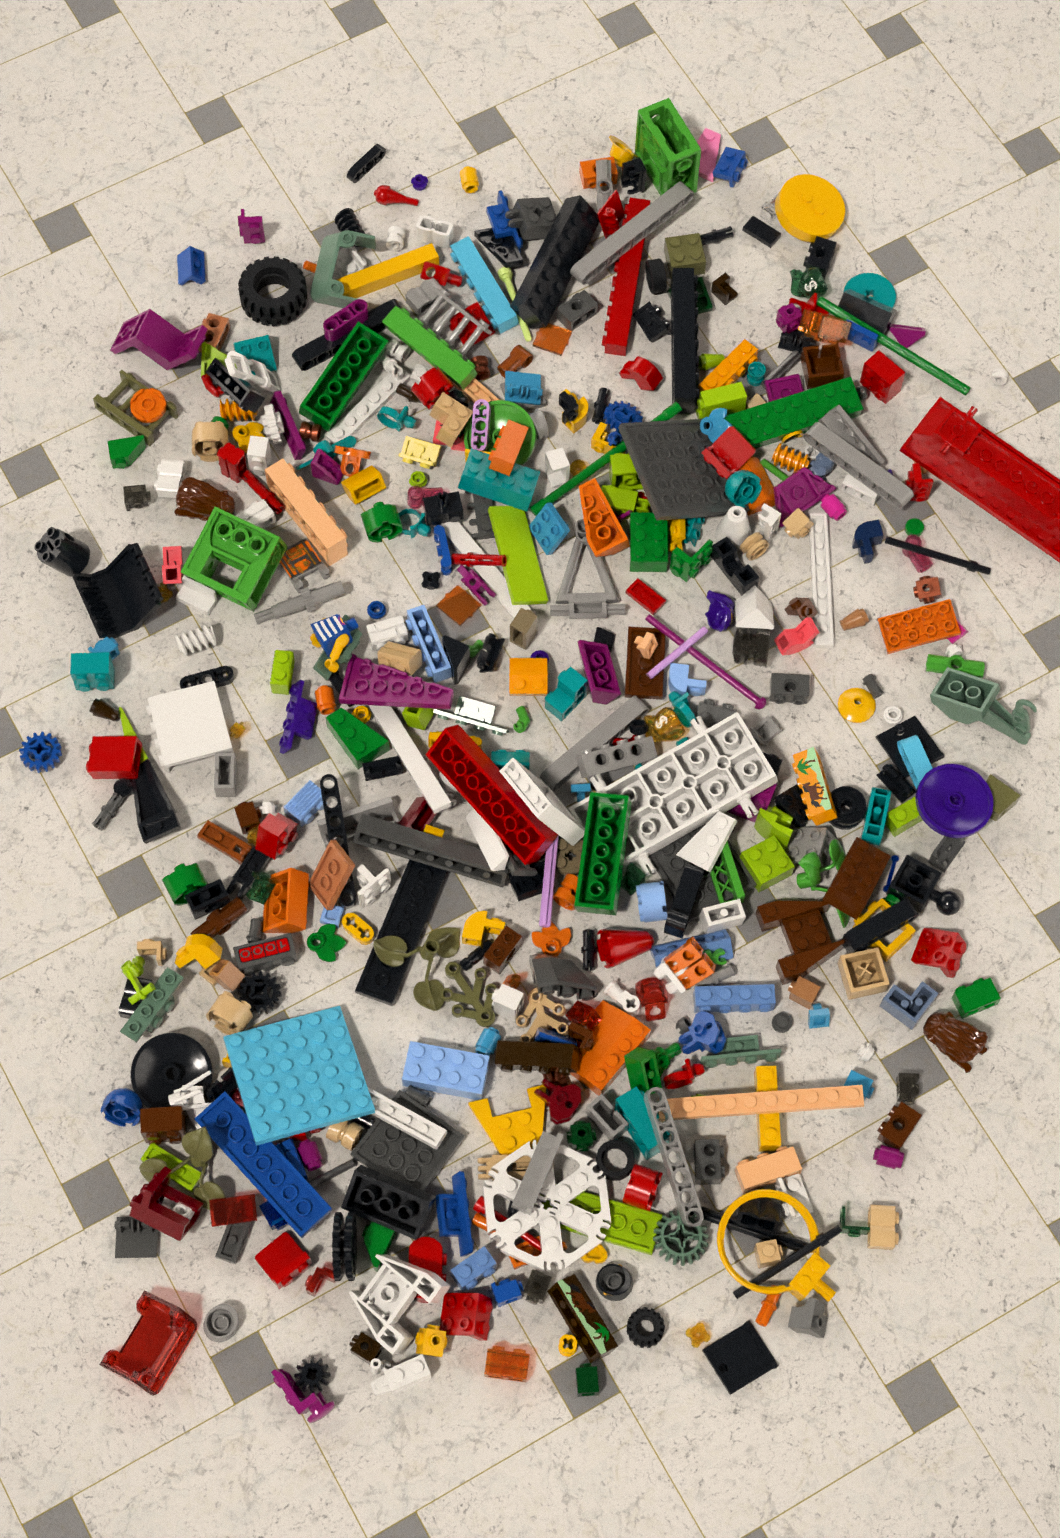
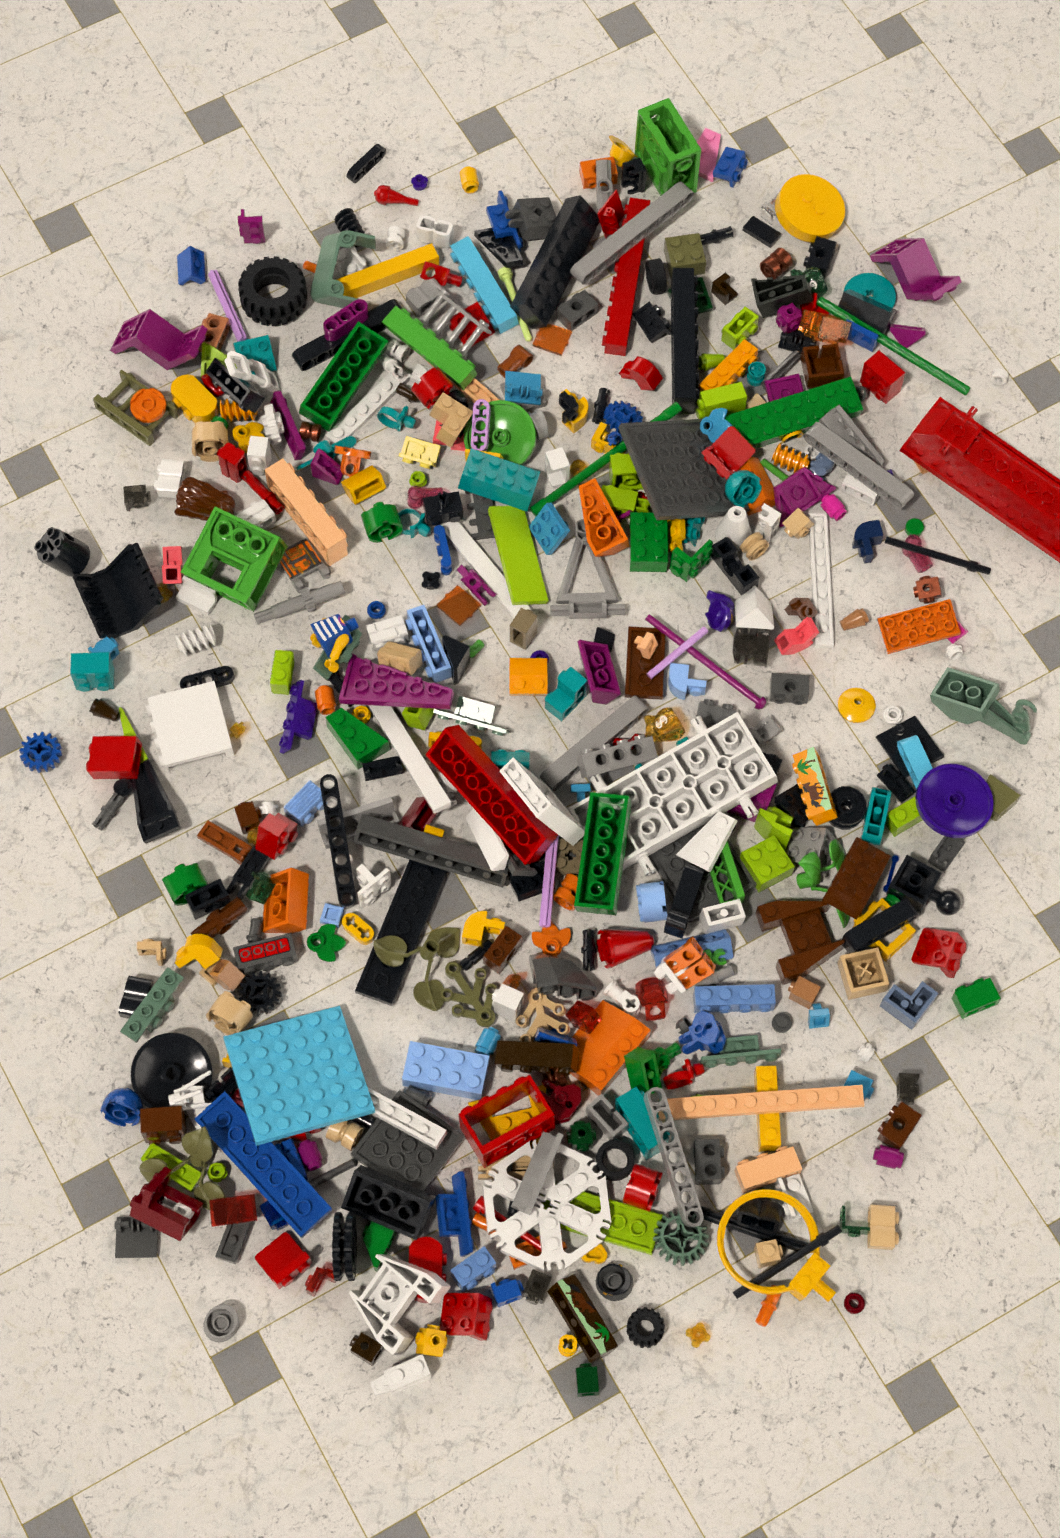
clear red windscreen [99,1290,197,1396] -> none
green slope [107,435,146,469] -> none
lime pin [121,956,155,1005] -> none
light grey piece [214,753,237,797] -> none
magenta piece [271,1369,335,1423] -> none
black gear [294,1357,331,1394] -> none
nougat tile [309,840,355,910] -> none
white arm [370,1359,392,1375] -> none
red pin [451,552,507,567] -> none
copper wheel [470,355,490,380] -> none
black hinge [476,633,505,673] -> none
clear orange brick [484,1346,530,1383] -> none
orange brick [488,419,529,476] -> none
bright green arm [513,706,530,733] -> none
reddish brown bracket [568,1022,595,1056] -> none
clear green bracket [620,862,646,896] -> none
red plate [625,578,666,615] -> none
black plate [629,719,649,736] -> none
teal piece [668,691,696,728] -> none
black container [702,1320,779,1395] -> none
brick [788,1298,828,1338] -> none
dark grey pin [862,674,884,699] -> none
red bracket [905,463,933,502] -> none
reddish brown hair [923,1012,988,1073] -> none
bright green piece [925,654,985,678] -> none
none -> yellow brick [171,375,219,423]
none -> lime plate [207,1163,228,1183]
none -> lavender axle [208,270,247,342]
none -> red hose [459,1075,555,1168]
none -> lime brick [721,306,759,350]
none -> pearl dark grey wedge [751,275,813,318]
none -> copper wheel [760,248,793,279]
none -> dark red plate [844,1293,865,1314]
none -> magenta bracket [870,238,962,301]

